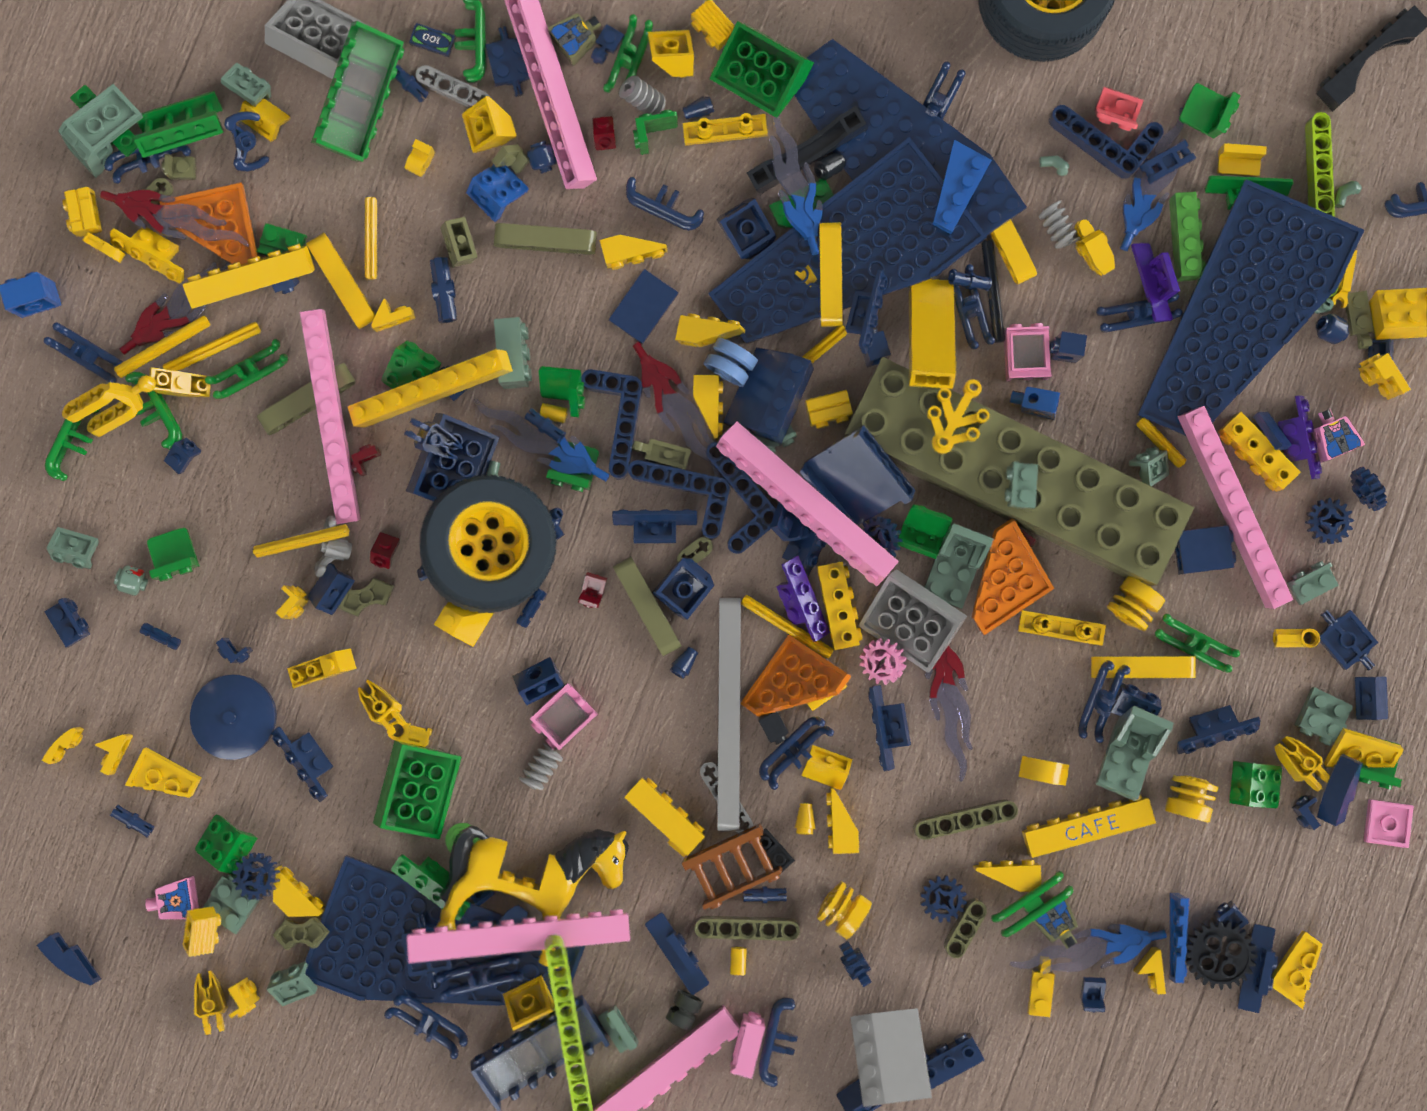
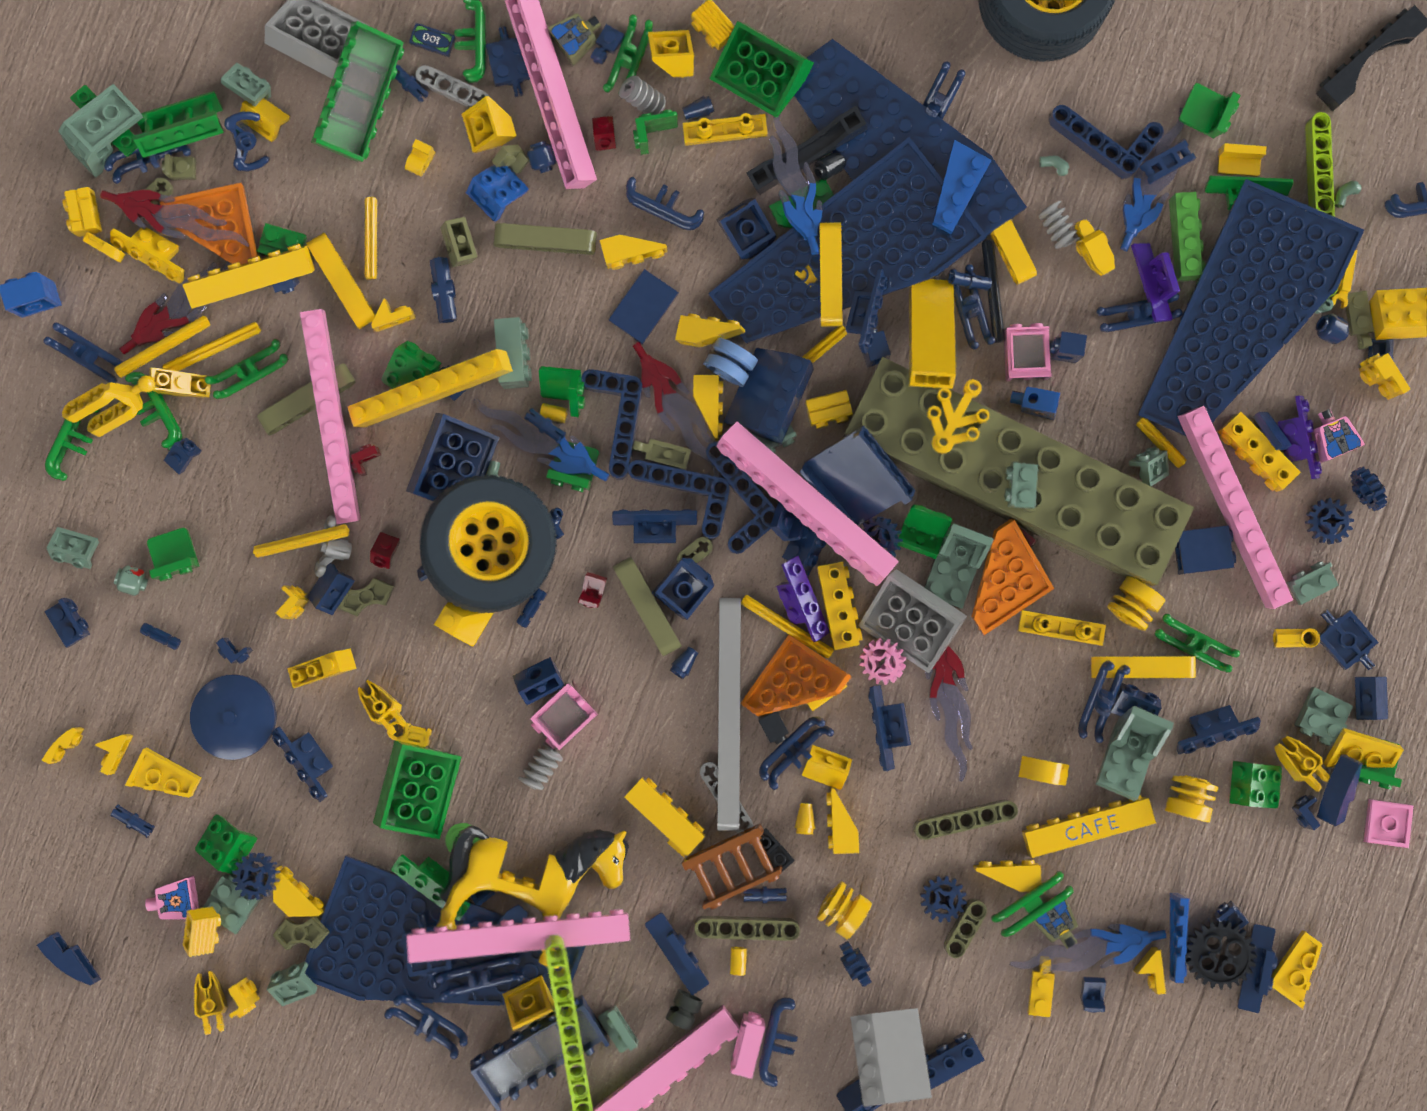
dark blue hinge [404,418,463,459] -> none
coral bracket [1094,86,1144,131] -> none

